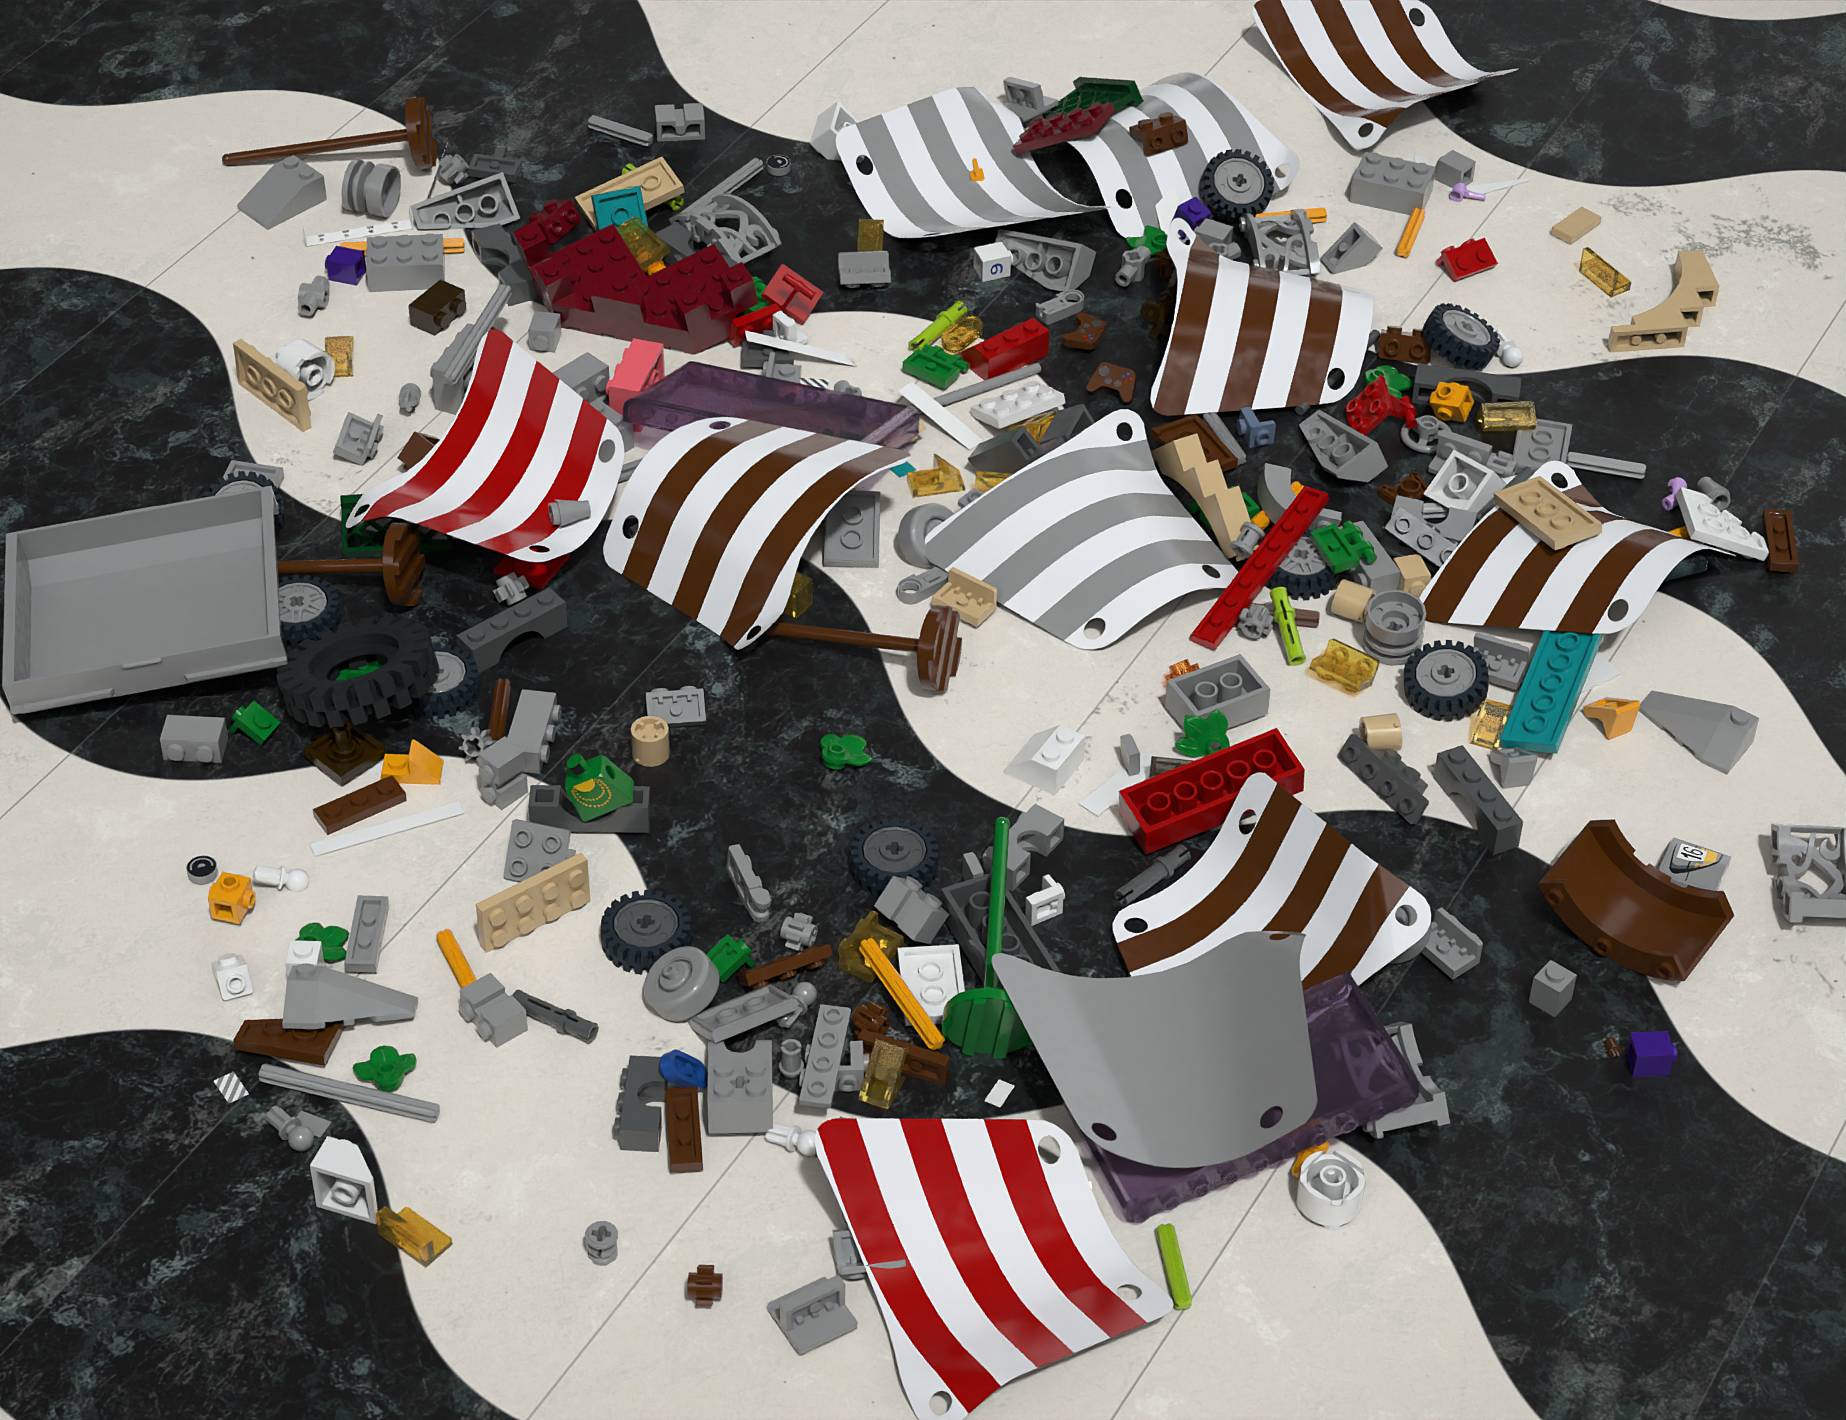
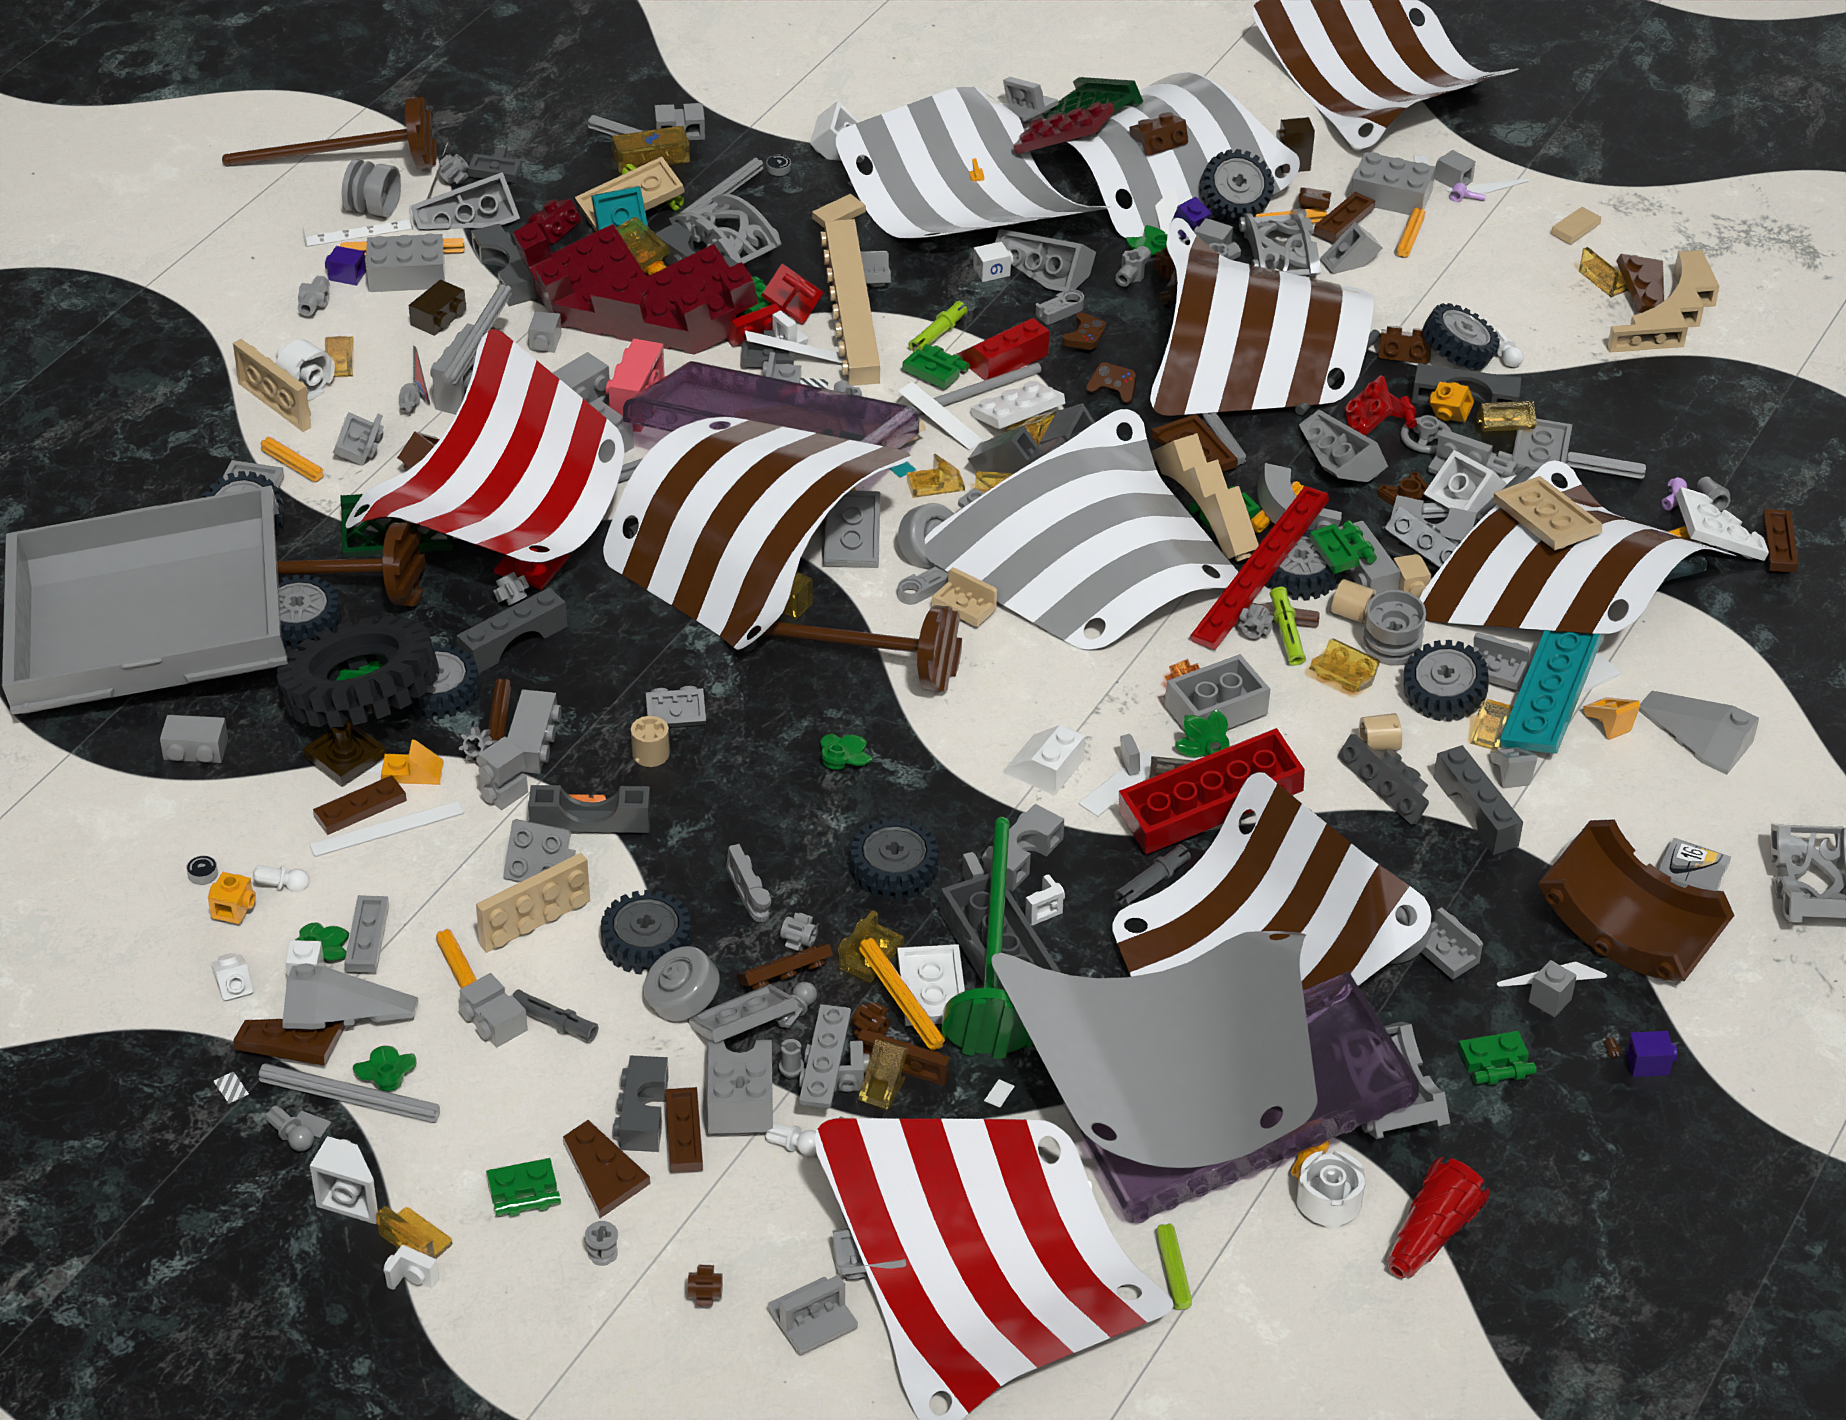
green bracket [229,700,281,745] -> none
light grey slope [237,155,327,230] -> none
light grey cone [548,499,591,527] -> none
green torso [565,754,634,822] -> none
blue plate [659,1049,708,1091] -> none
green bracket [706,934,756,983] -> none
clear yellow plate [857,219,884,252] -> none
light grey brick [874,876,949,944] -> none
clear yellow plate [941,316,983,353] -> none
dark brown hips [1140,293,1176,340] -> none
light grey bush [1230,522,1265,558] -> none
sand blue bracket [1236,407,1276,448] -> none
green plate [1364,366,1414,400] -> none
red bracket [1435,238,1498,282] -> none
none -> light orange axle [260,437,324,482]
none -> white bracket [384,1245,439,1290]
none -> sticker [413,345,431,405]
none -> green plate [486,1158,561,1217]
none -> reddish brown wing [563,1120,650,1219]
none -> clear yellow brick [612,126,690,172]
none -> tan tile [812,194,866,228]
none -> tan brick [820,219,880,386]
none -> dark brown brick [1276,117,1315,173]
none -> reddish brown piece [1298,188,1332,210]
none -> reddish brown plate [1314,192,1376,242]
none -> red cone [1388,1157,1490,1278]
none -> green plate [1458,1031,1536,1086]
none -> white sticker [1497,962,1607,987]
none -> reddish brown wing [1616,254,1664,313]

